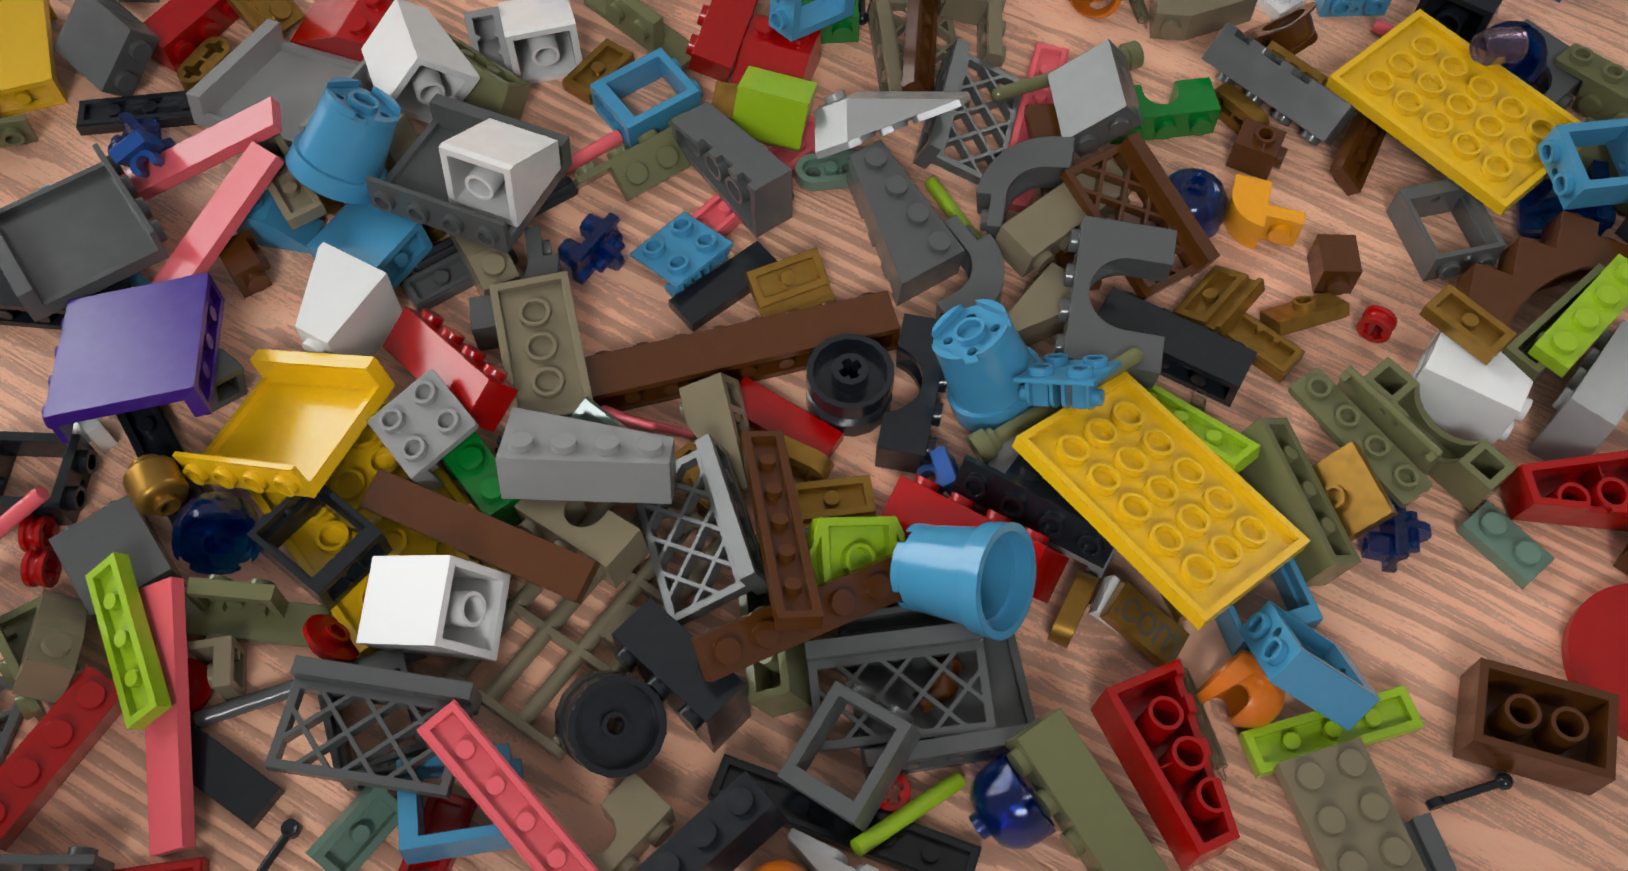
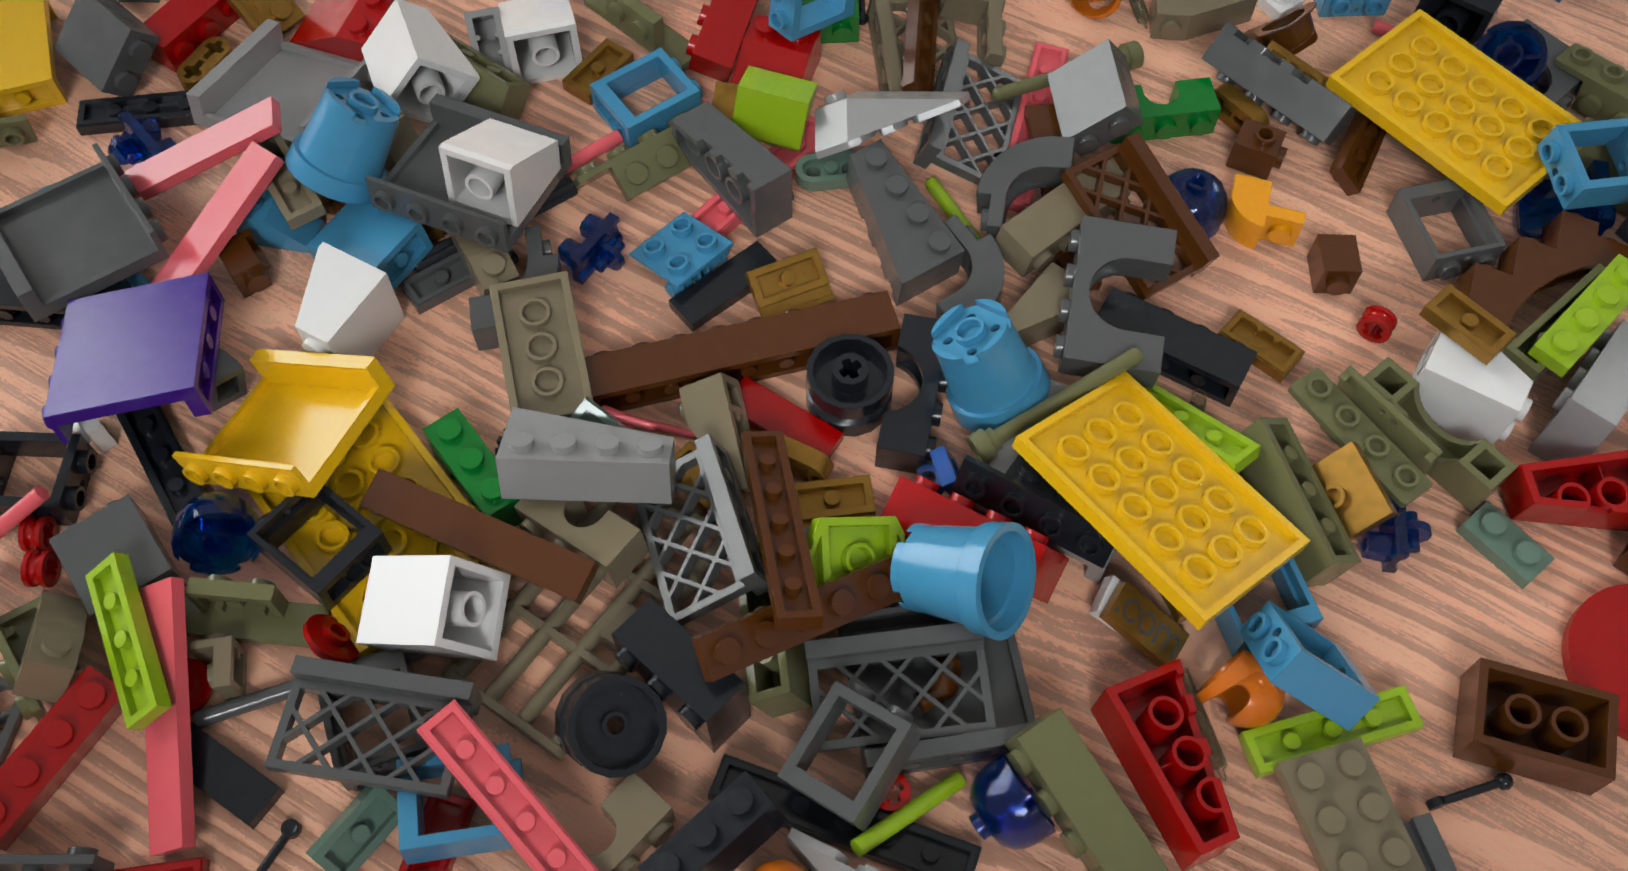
blue tile [107,129,165,178] -> none
pearl gold head [123,454,189,517] -> none
light grey bracket [366,369,479,492] -> none
red brick [382,306,519,432] -> none
dark azure hinge [1013,353,1122,410] -> none
pearl gold beam [1047,570,1100,649] -> none
pearl gold plate [1173,265,1265,337] -> none
pearl gold plate [1260,292,1350,336] -> none
brick [1469,26,1529,66] -> none

